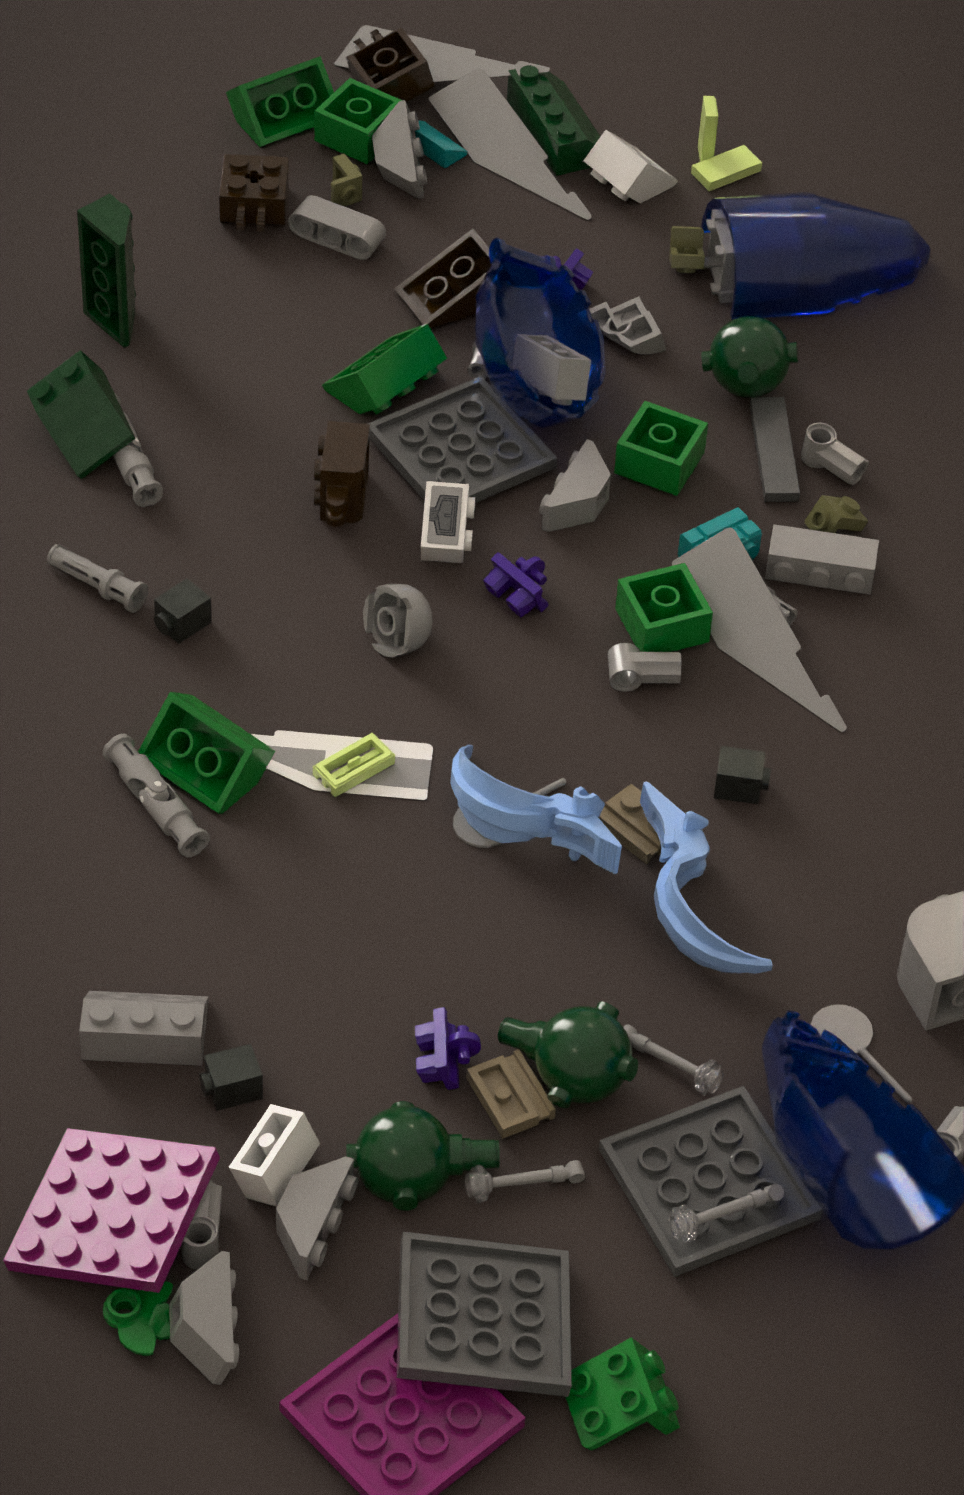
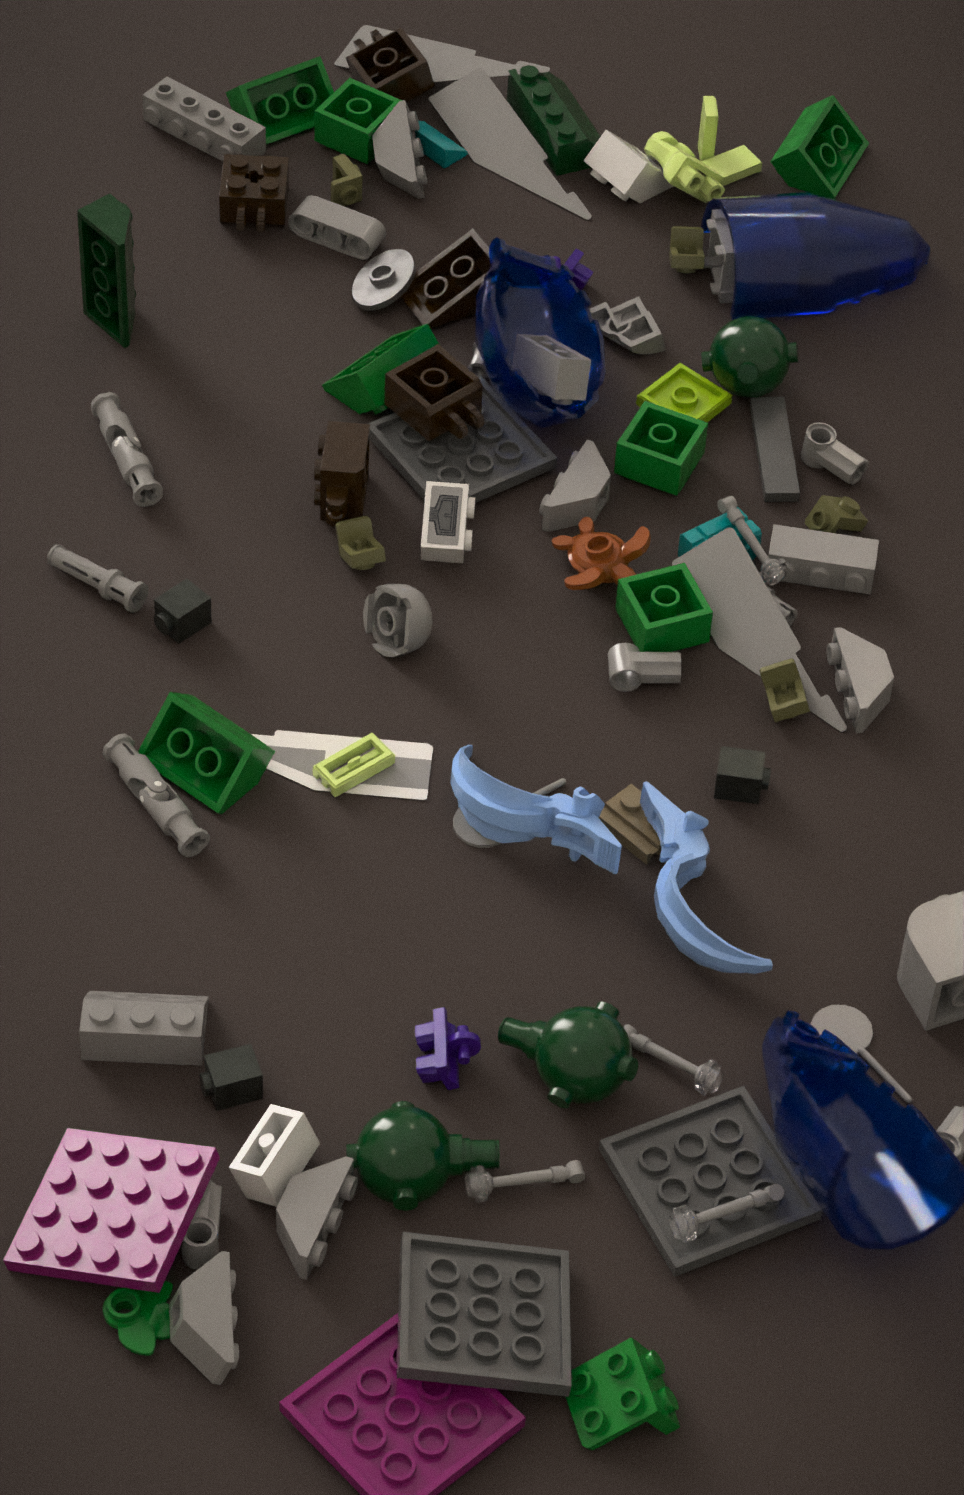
dark green slope [27,350,135,479] -> none
dark tan plate [466,1049,556,1139] -> none
dark purple hips [483,552,549,618] -> none
none -> light grey brick [142,76,266,161]
none -> olive bracket [335,516,386,570]
none -> piece [352,249,416,311]
none -> dark brown hinge [384,344,485,441]
none -> dark orange animal [552,517,651,590]
none -> lime plate [636,363,732,422]
none -> yellowish green hips [644,131,725,204]
none -> light grey piece [717,496,788,586]
none -> olive bracket [759,658,810,722]
none -> green slope [770,95,869,200]
none -> light grey slope [826,627,894,733]

